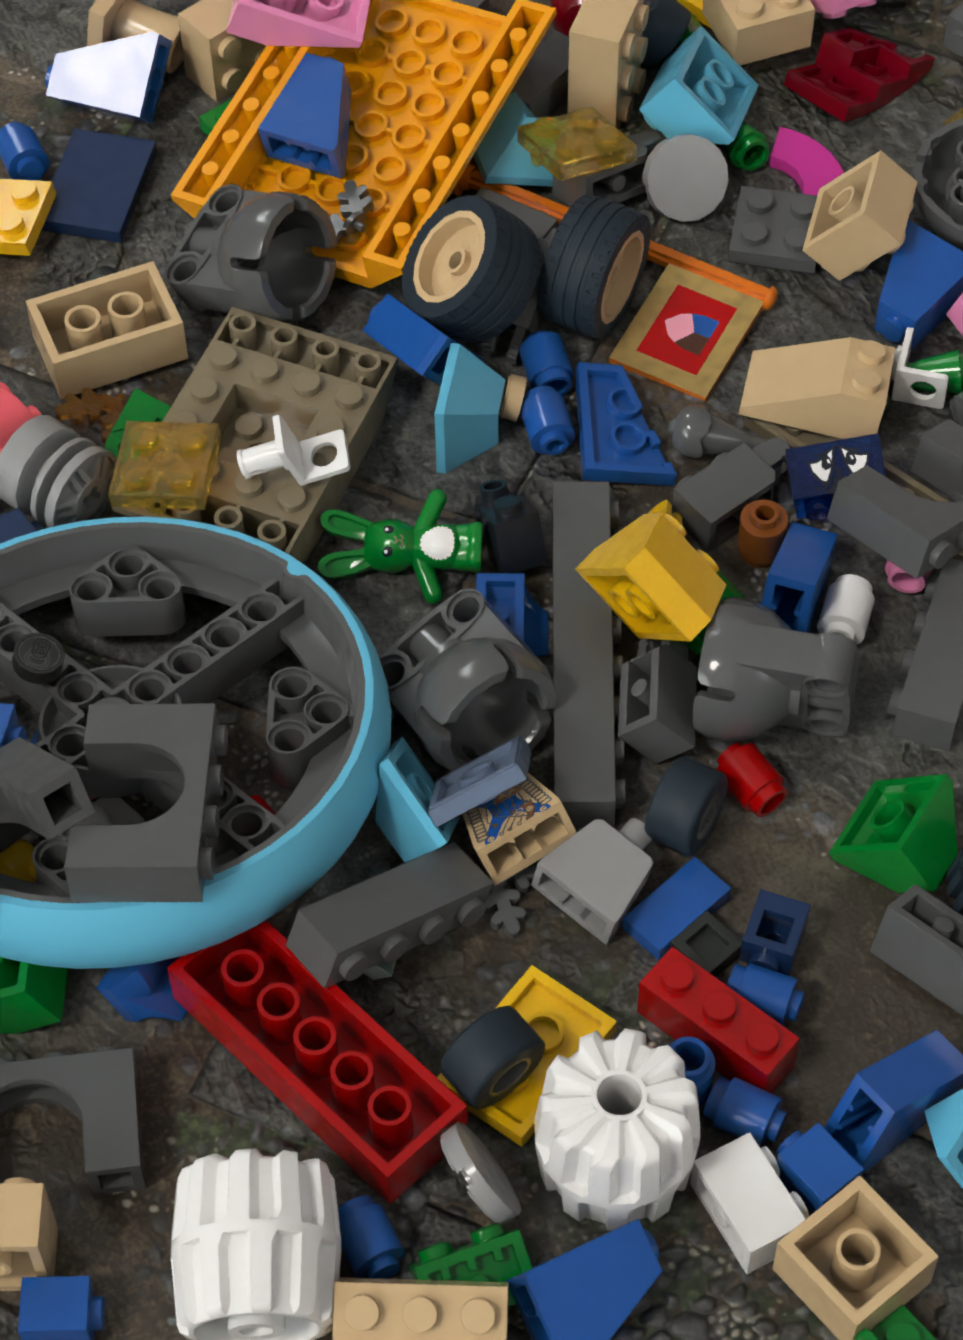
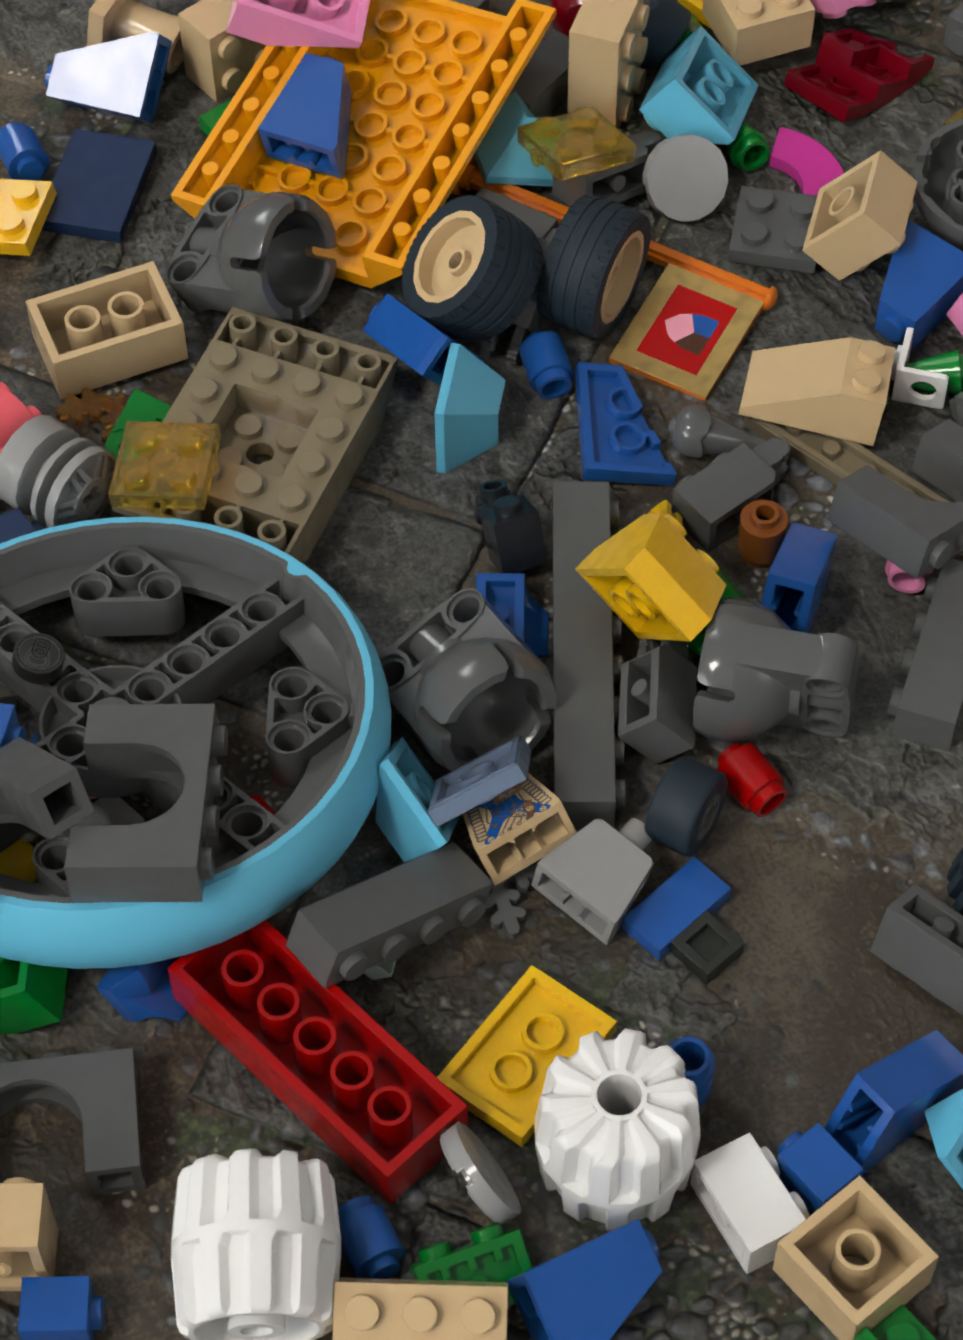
white bracket [237,414,351,486] -> none
green animal [318,489,483,605] -> none
dark grey animal [330,180,374,245] -> none
black wheel [441,1006,545,1109] -> none
tan tile [499,374,527,422] -> none
blue brick [520,386,575,455] -> none
red brick [637,947,800,1093] -> none
blue brick [703,1076,788,1148] -> none
blue brick [727,963,805,1026] -> none
dark blue brick [739,889,811,976] -> none
clear blue brick [785,433,886,520] -> none
white brick [817,574,875,644] -> none
green slope [828,774,958,893] -> none

